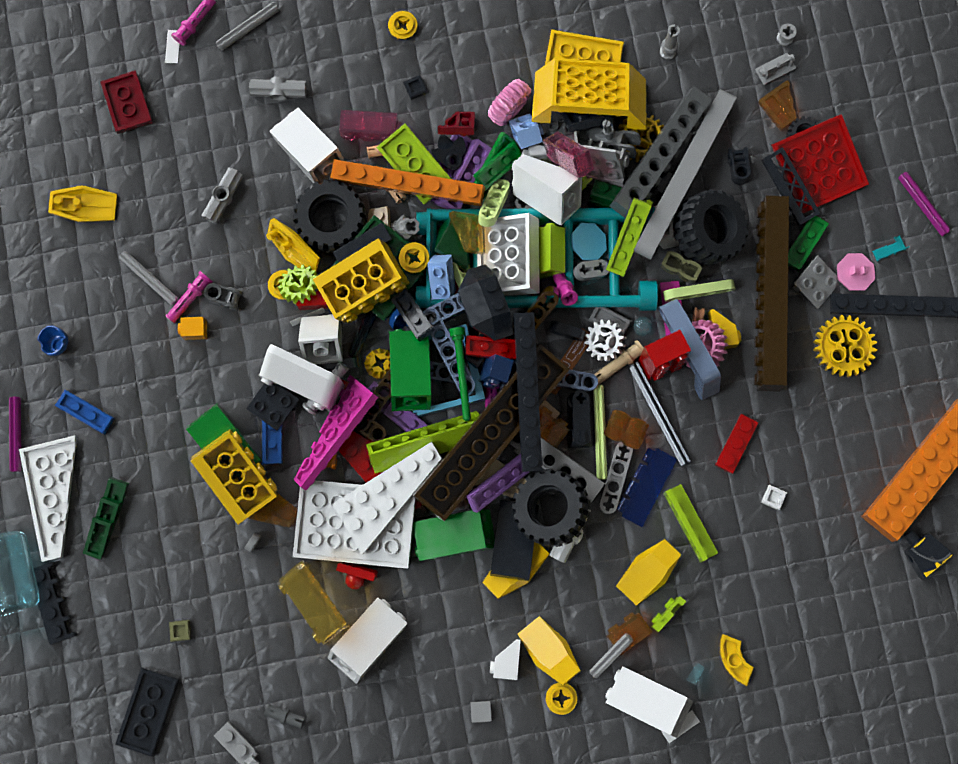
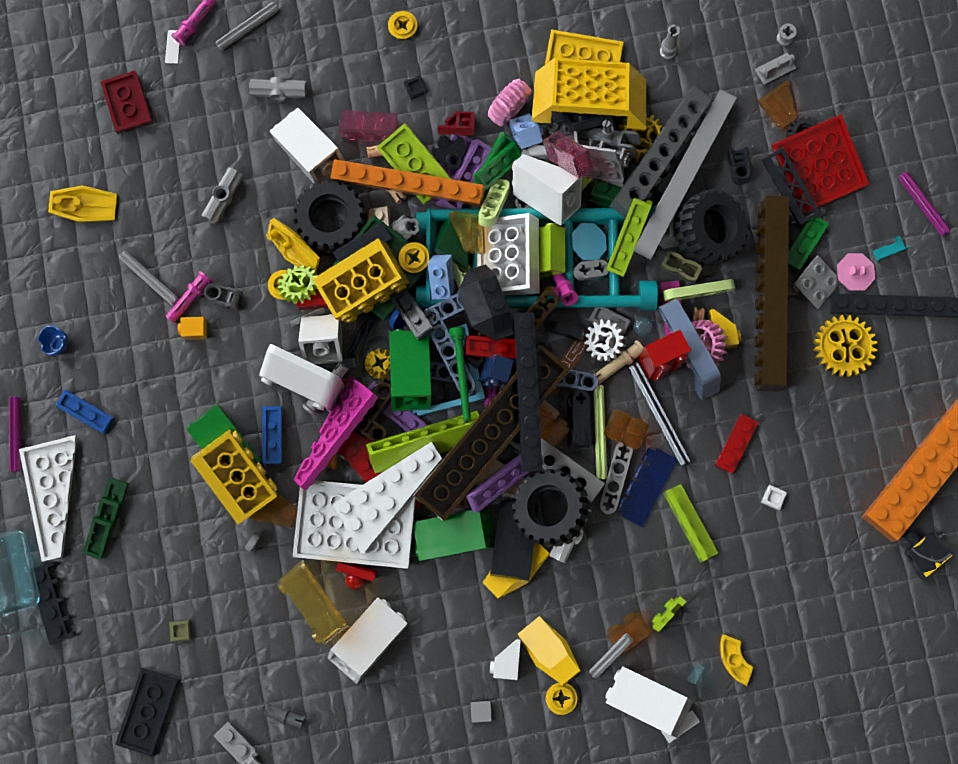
black hinge [246,383,299,430] -> none
yellow piece [616,539,681,606] -> none

